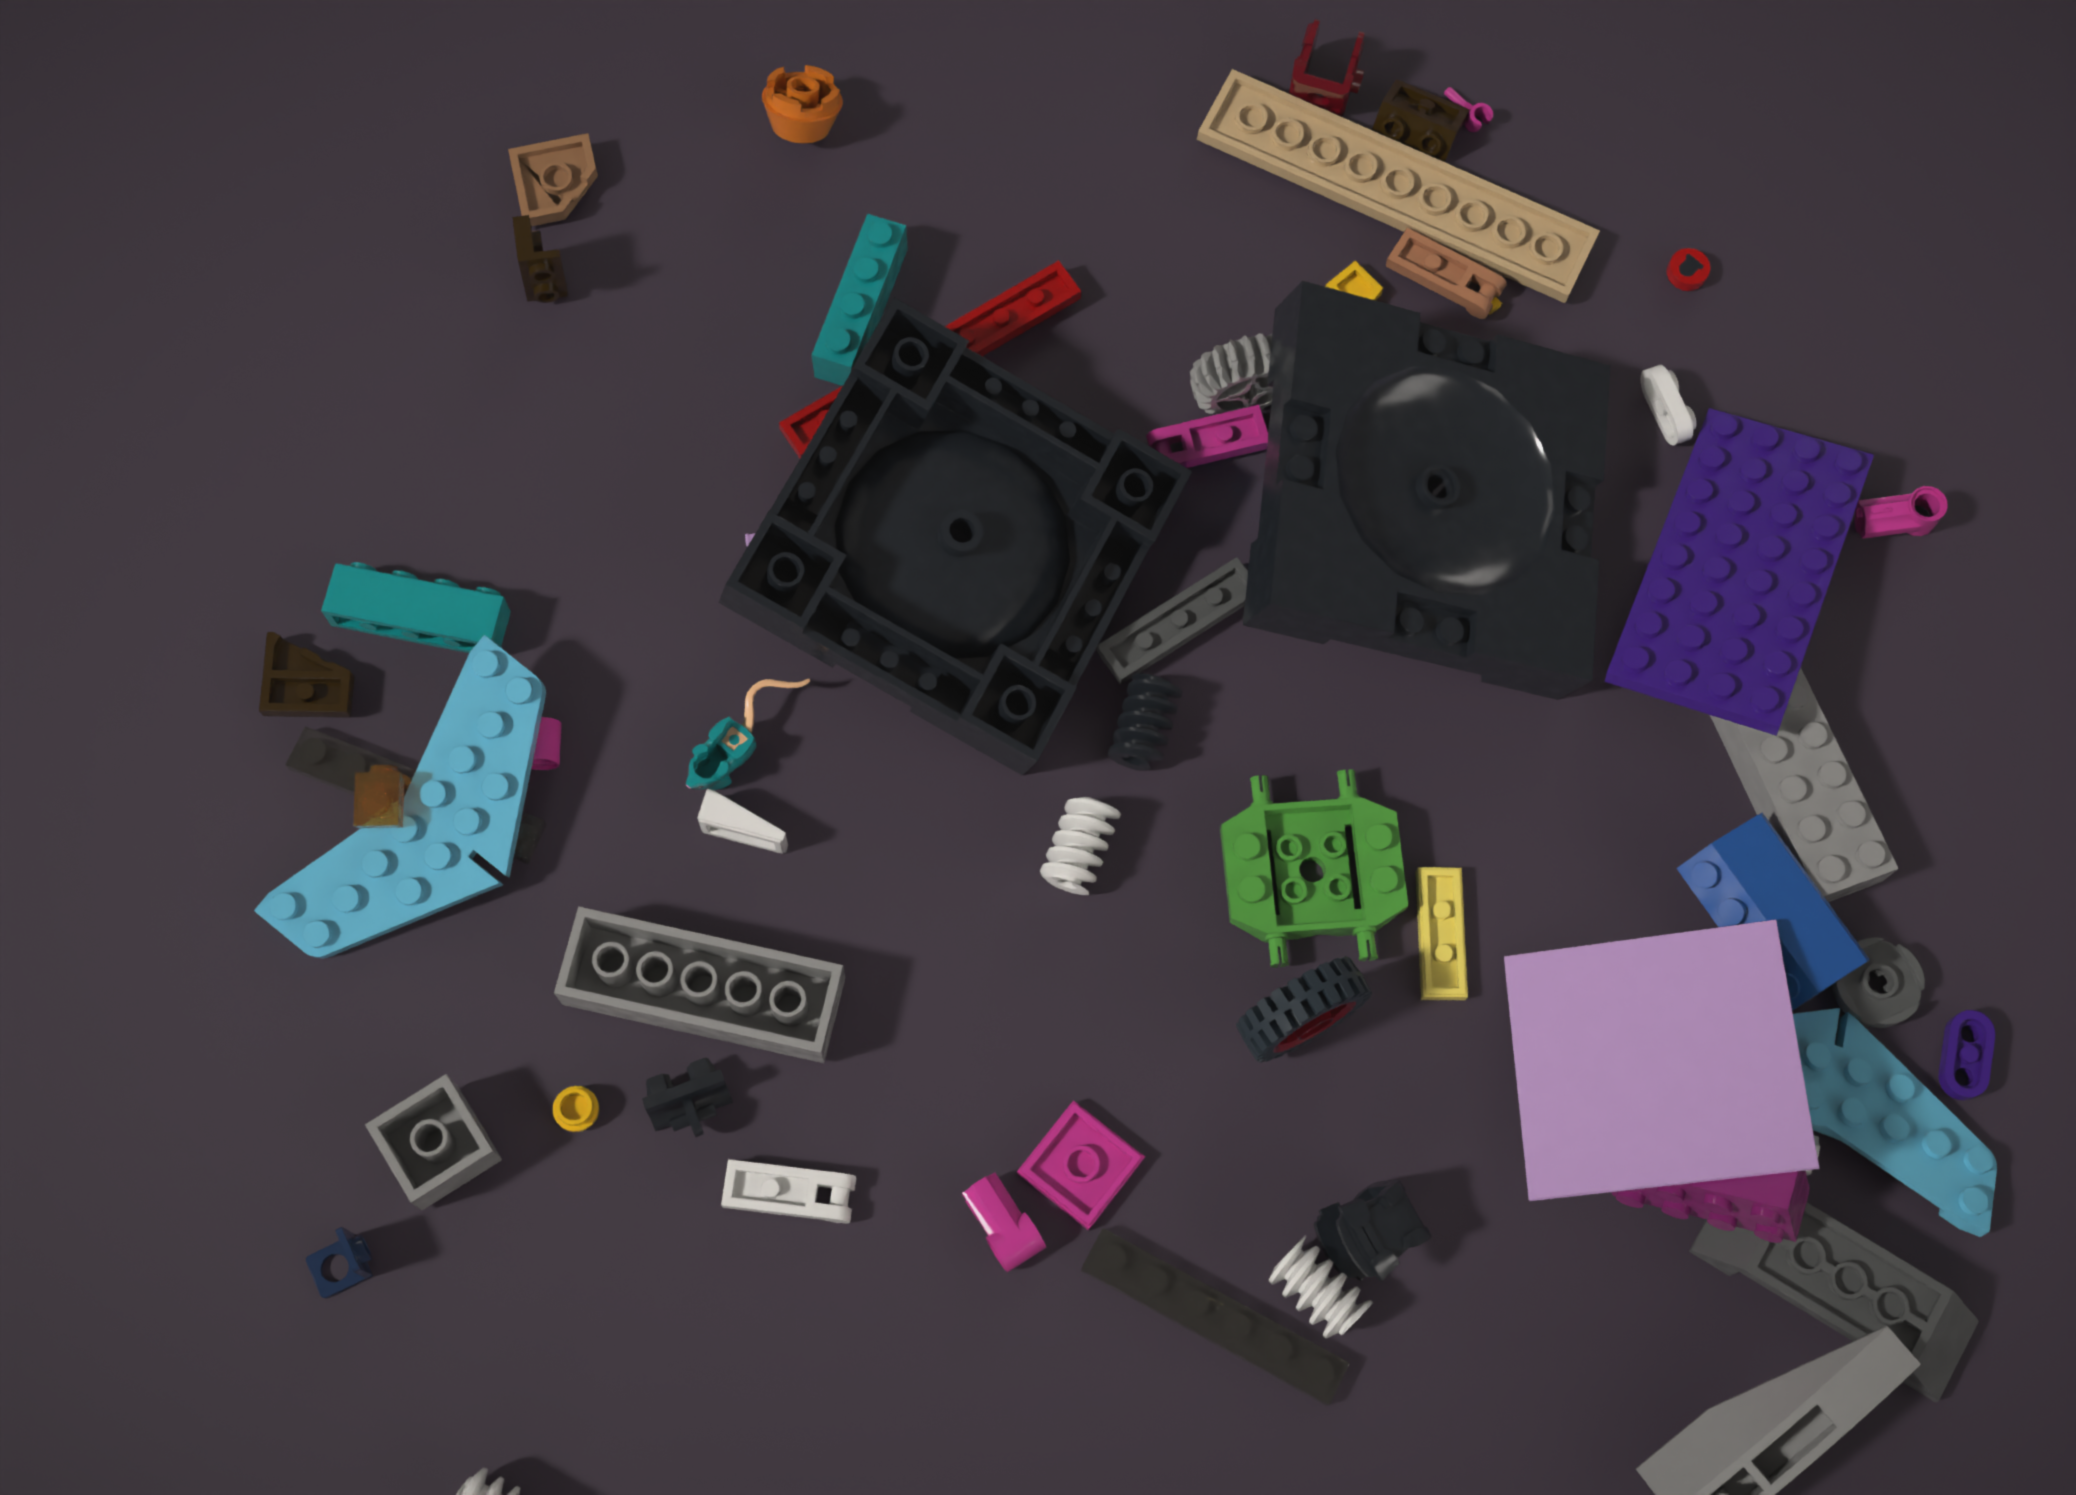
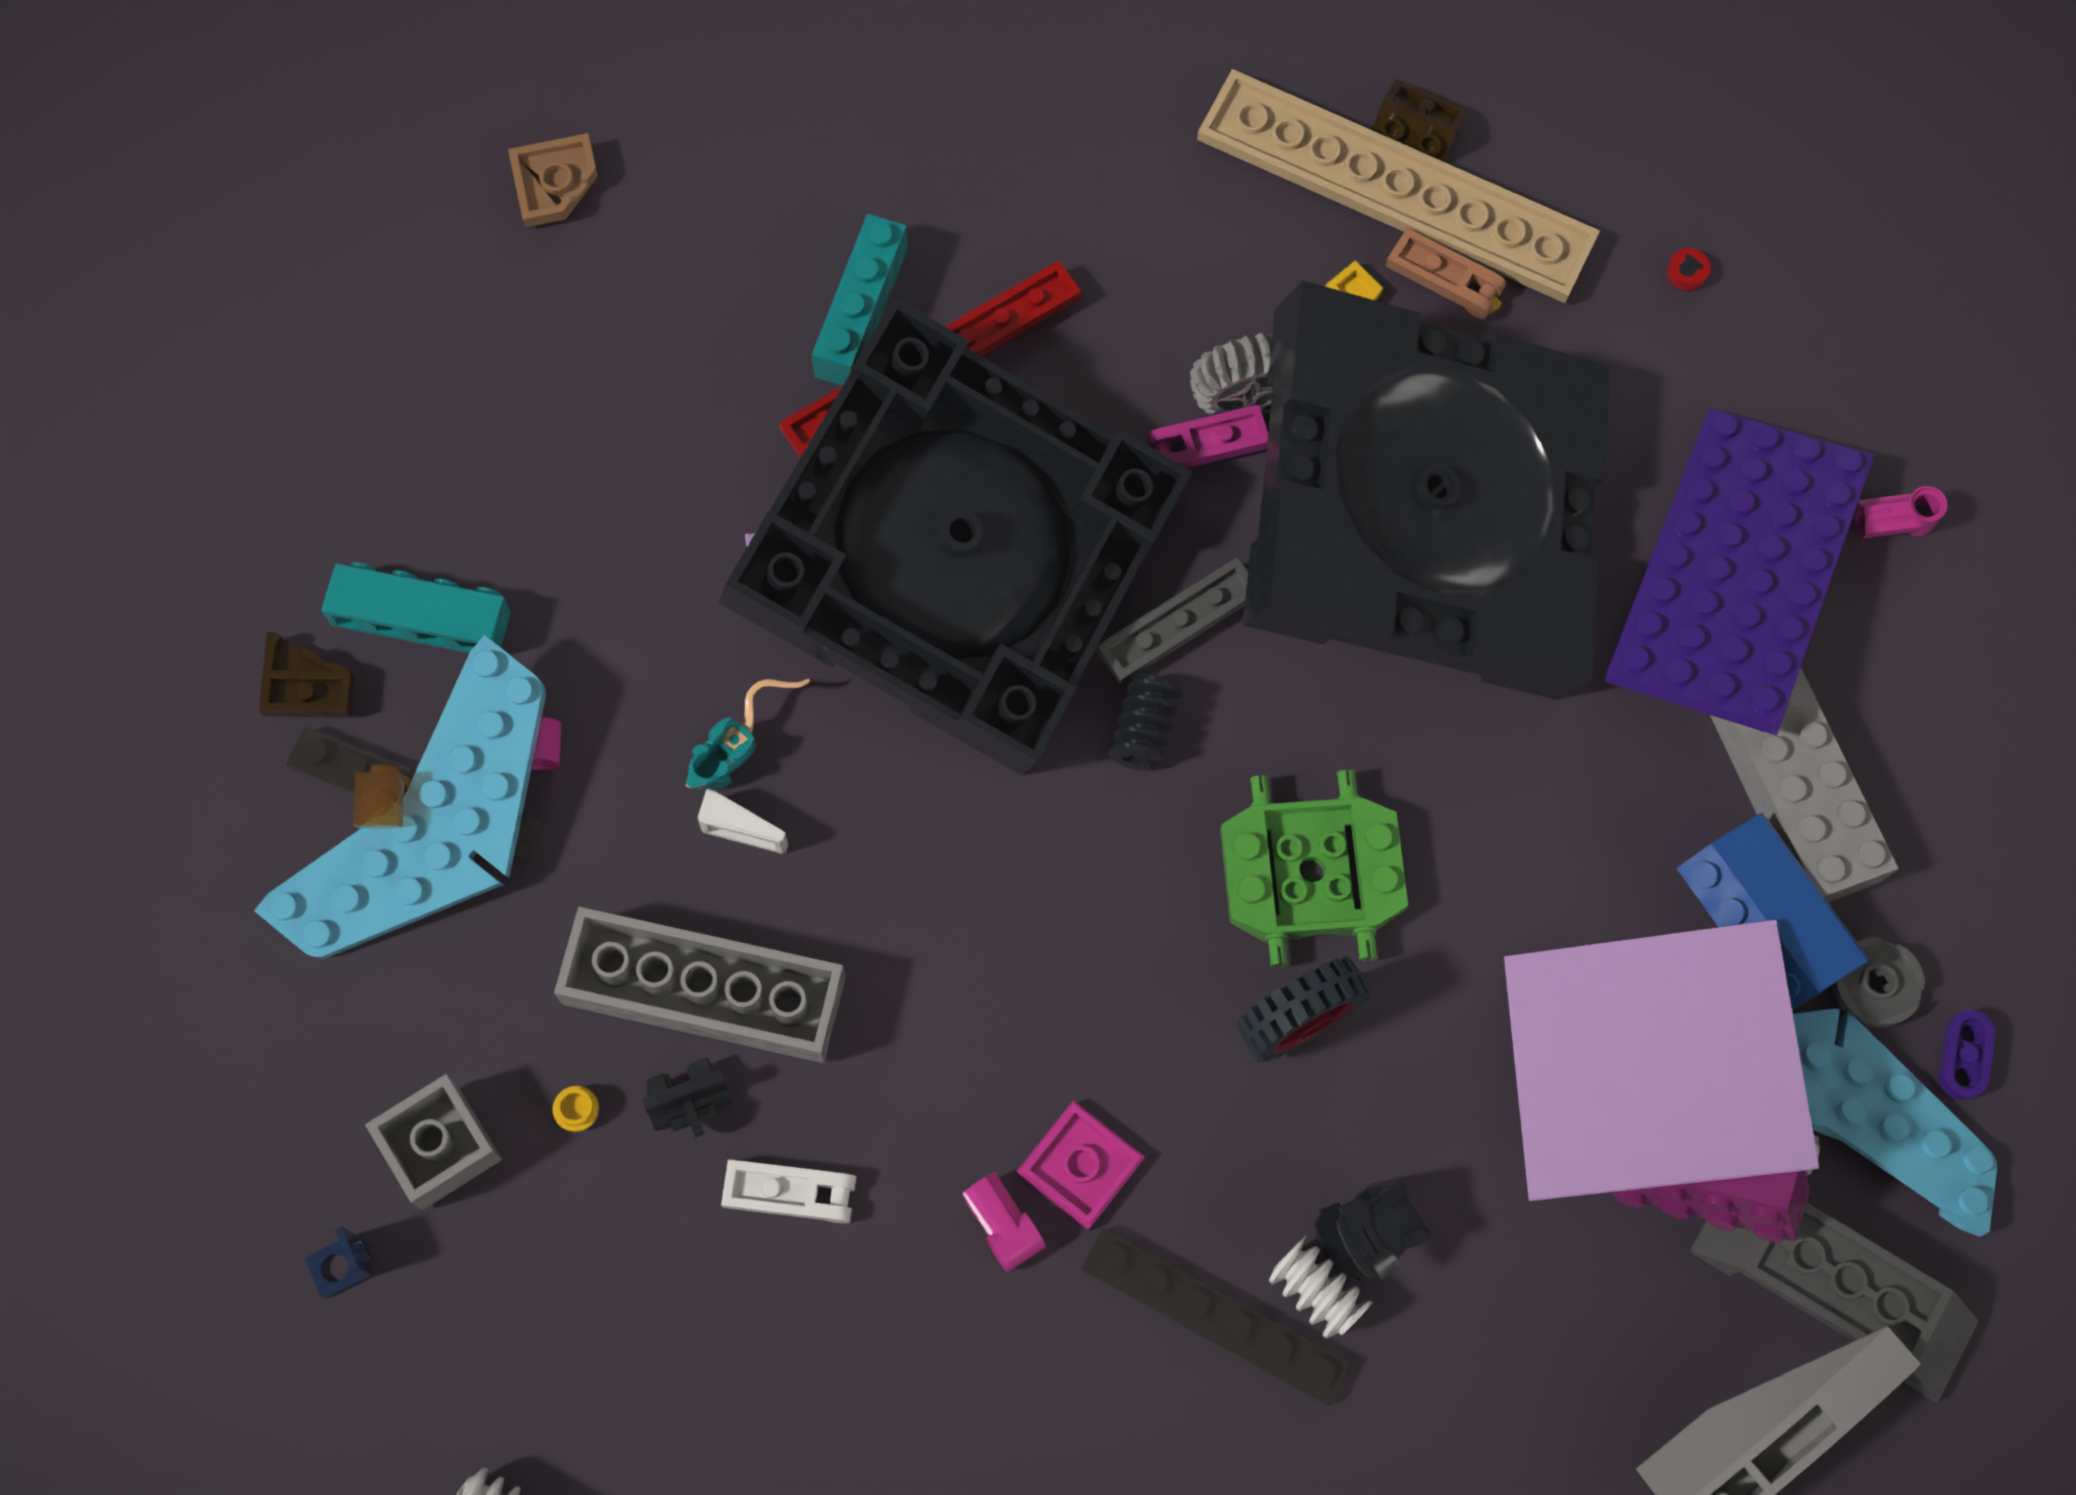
dark brown bracket [512,215,568,303] -> none
orange cone [762,65,843,143] -> none
white piece [1040,797,1121,895] -> none
dark red piece [1289,19,1365,117] -> none
light yellow tile [1415,867,1468,1000] -> none
dark pink hand [1444,87,1493,132] -> none
white plate [1640,365,1696,445] -> none

